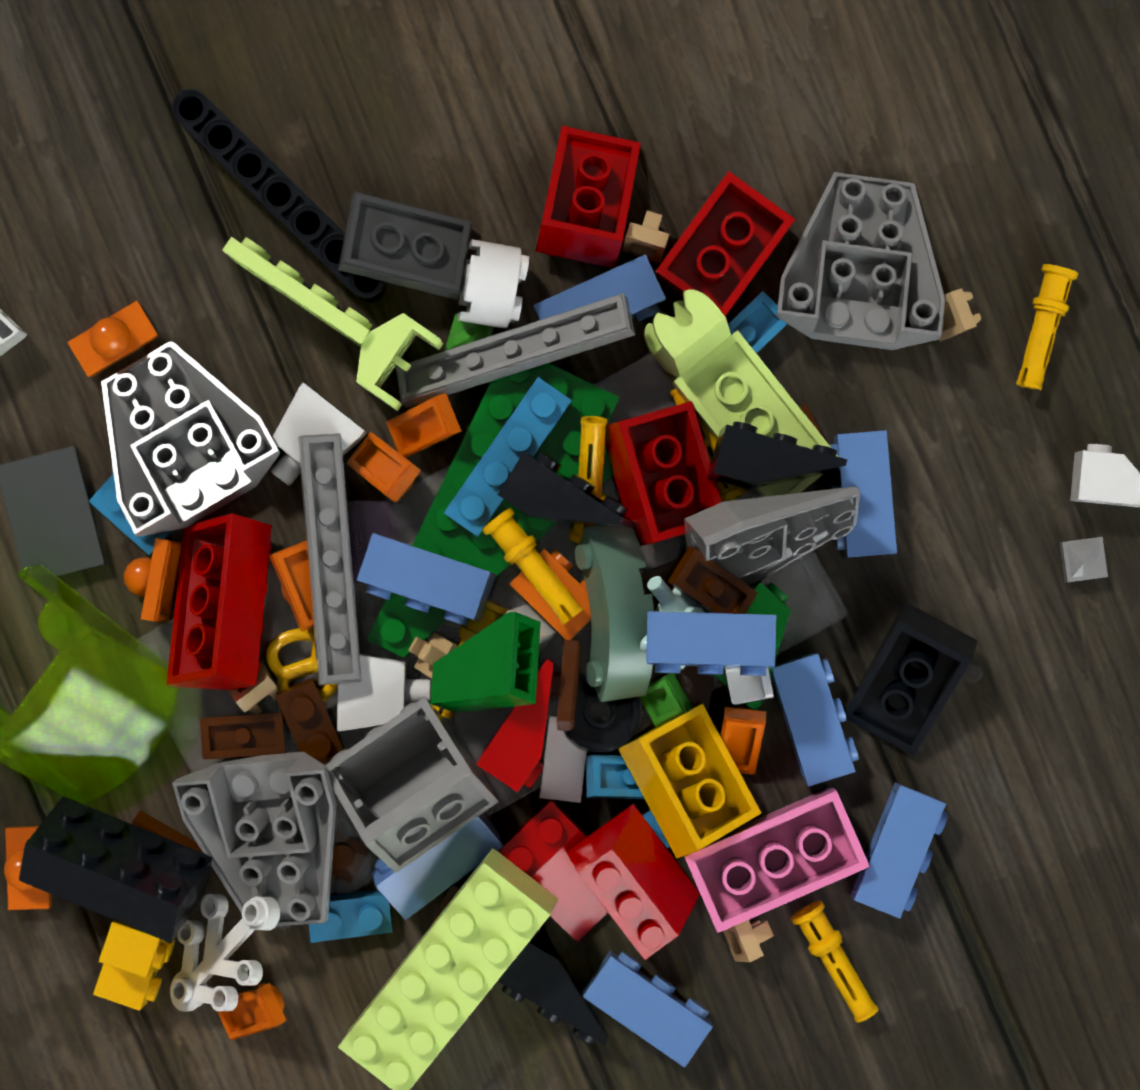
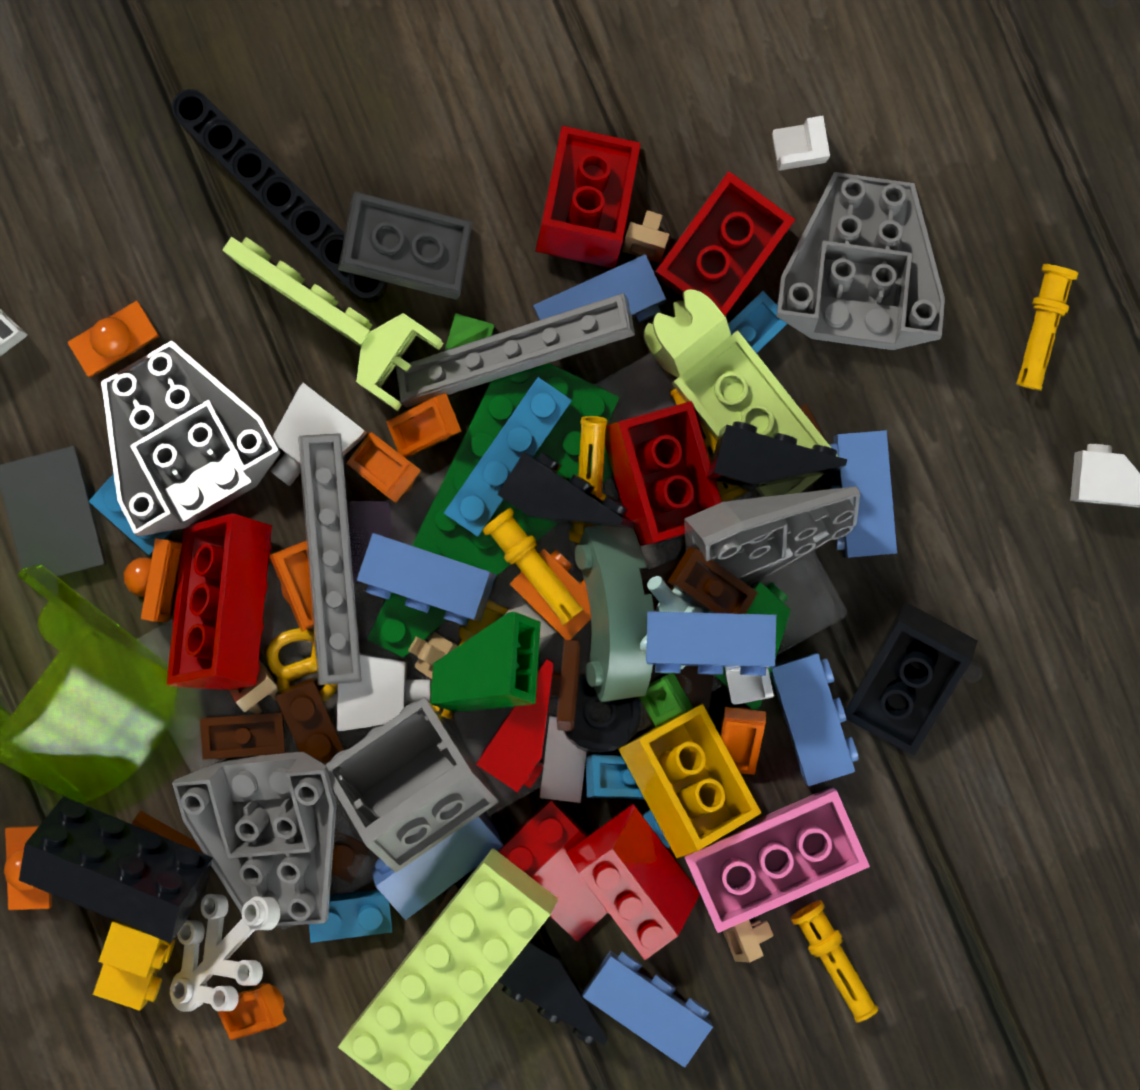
white brick [457,239,529,329] -> none
medium blue brick [850,782,948,919] -> none
tan tile [939,288,981,342] -> none
light grey tile [1059,537,1108,583] -> none
none -> white panel [772,116,830,171]

